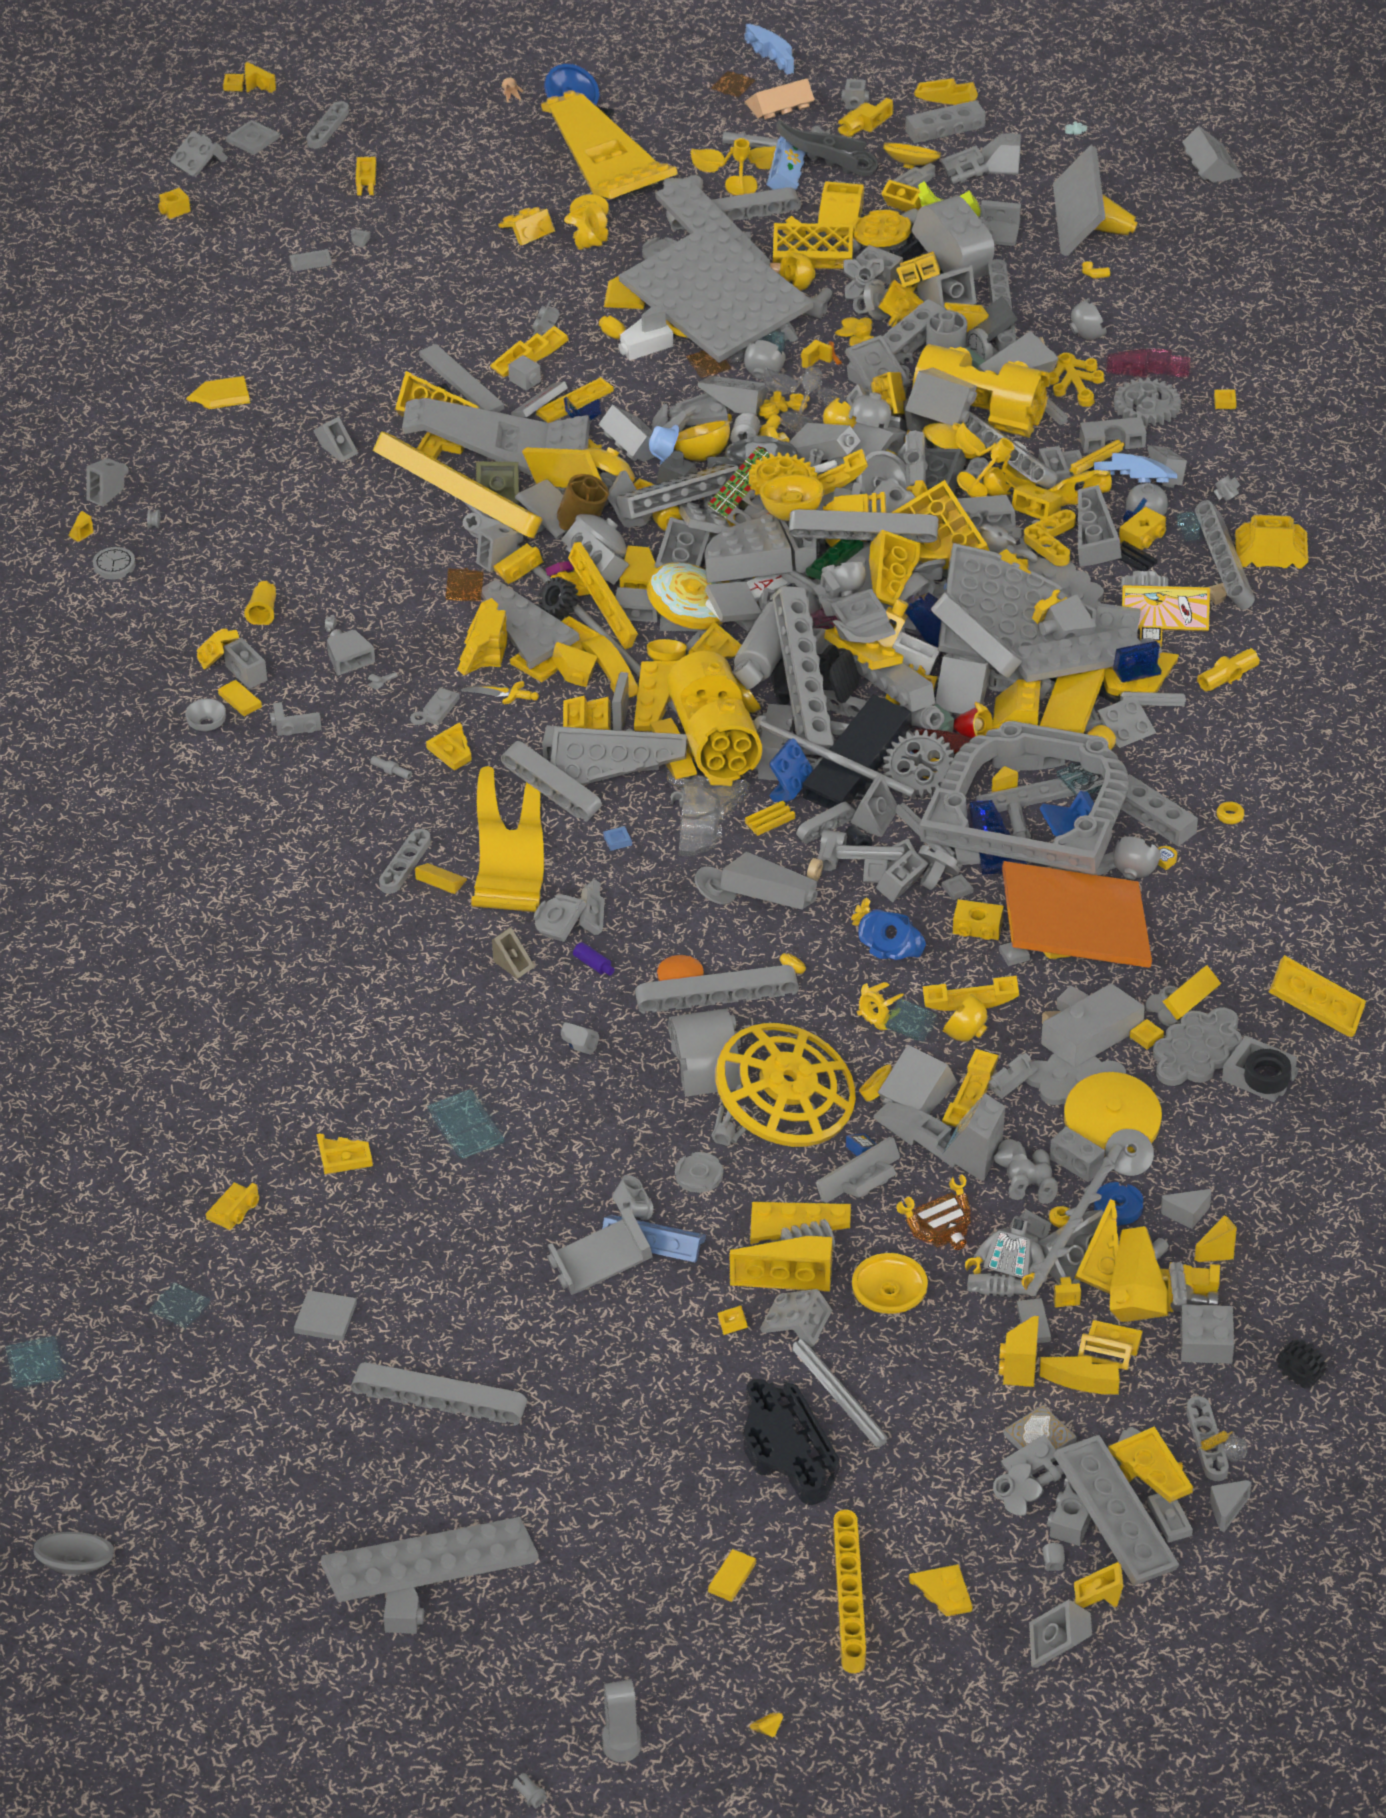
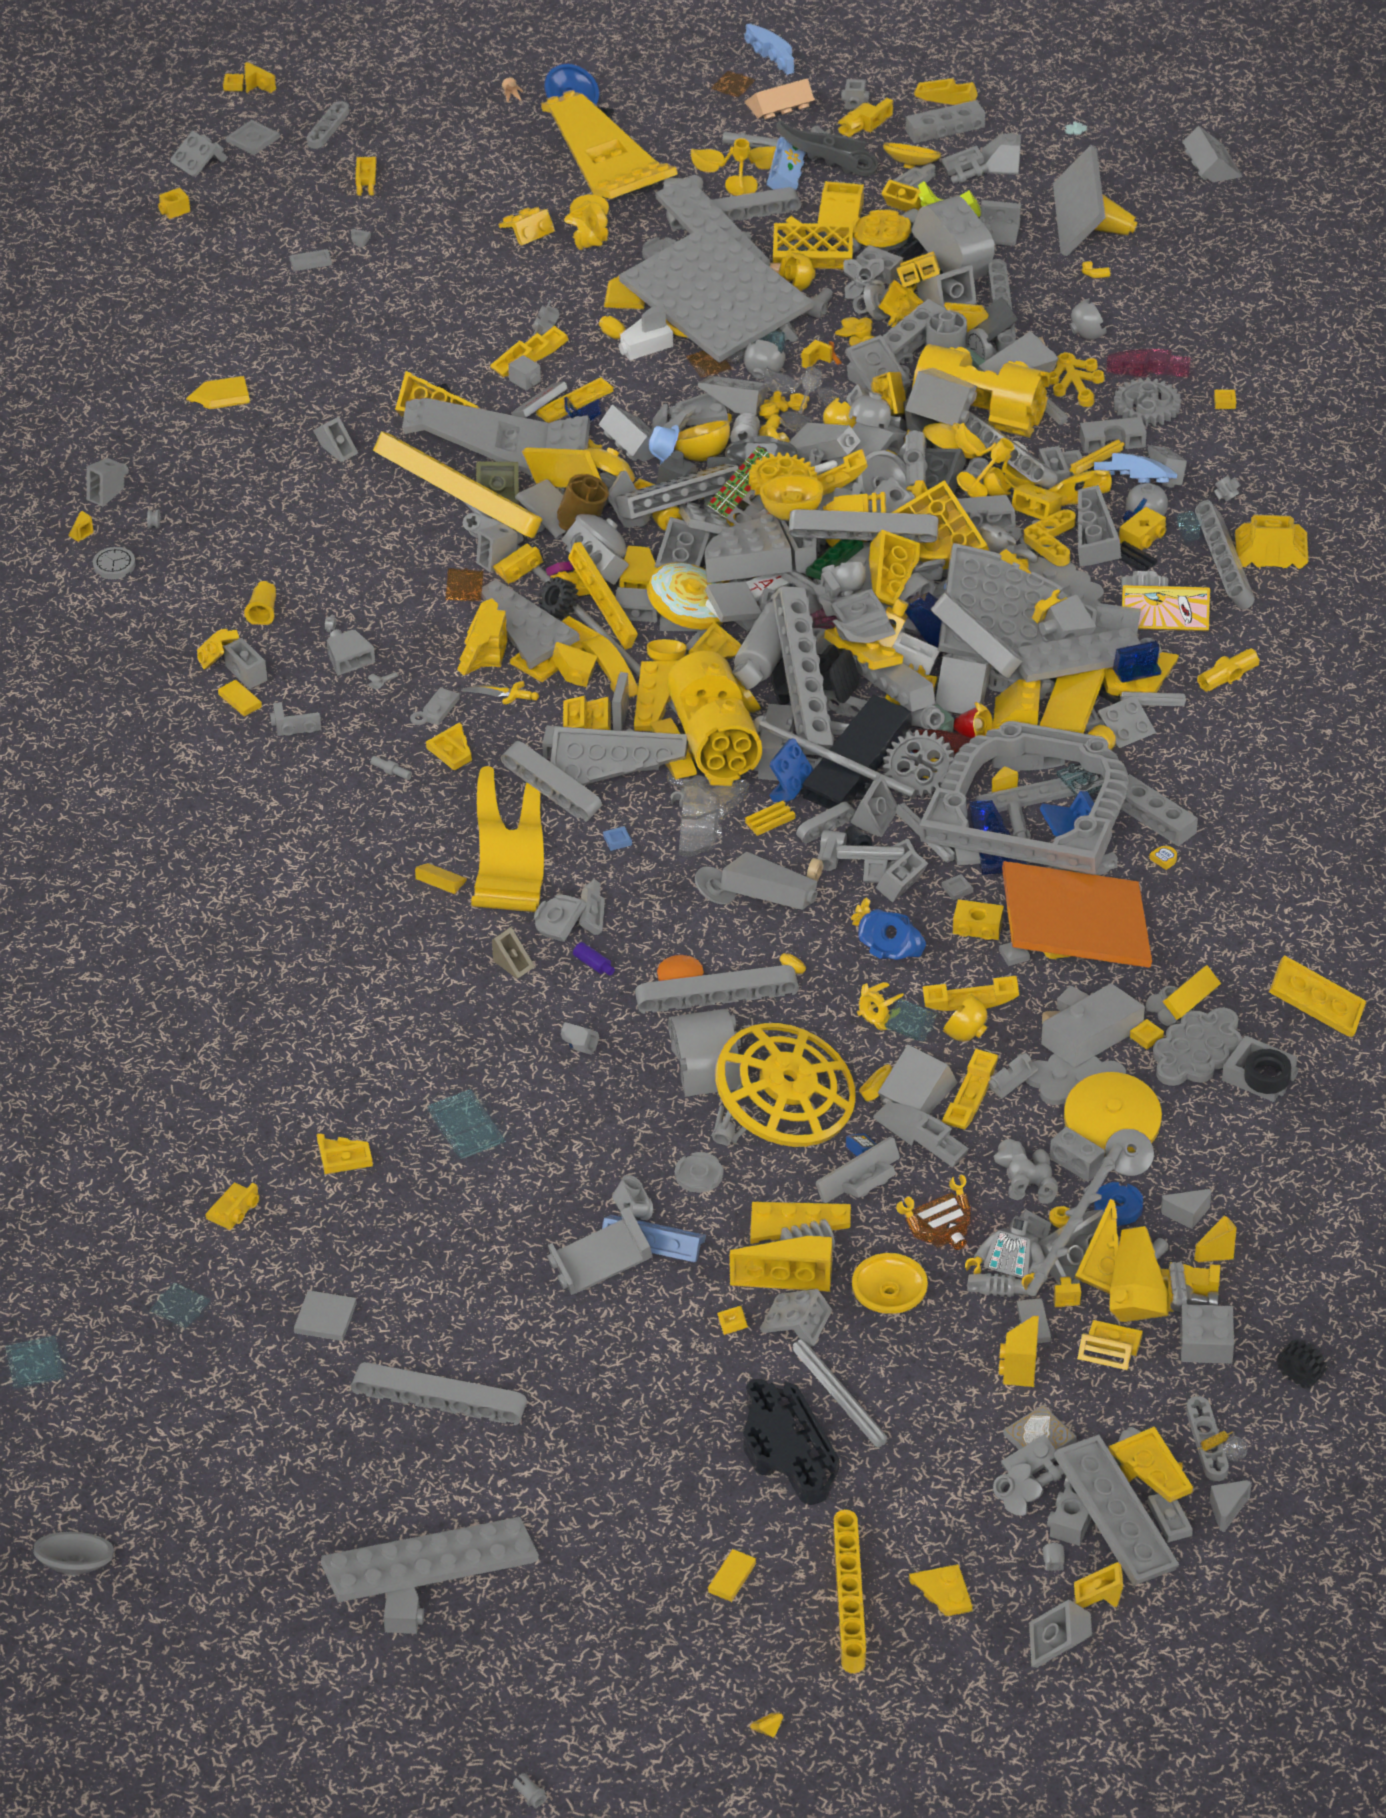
light grey piece [185,699,226,732] -> none
light grey beam [379,829,431,894] -> none
yellow plate [417,432,465,459] -> none
light grey tile [419,344,504,412] -> none
light grey beam [602,1679,641,1762] -> none
light grey tile [918,845,962,890] -> none
light grey slope [942,1093,1005,1181] -> none
yellow slope [1039,1356,1120,1395] -> none
light grey cylinder [1113,837,1161,880] -> none
tile [1140,627,1162,647] -> none
tan tile [1207,583,1227,605] -> none
yellow piece [1216,802,1244,824] -> none

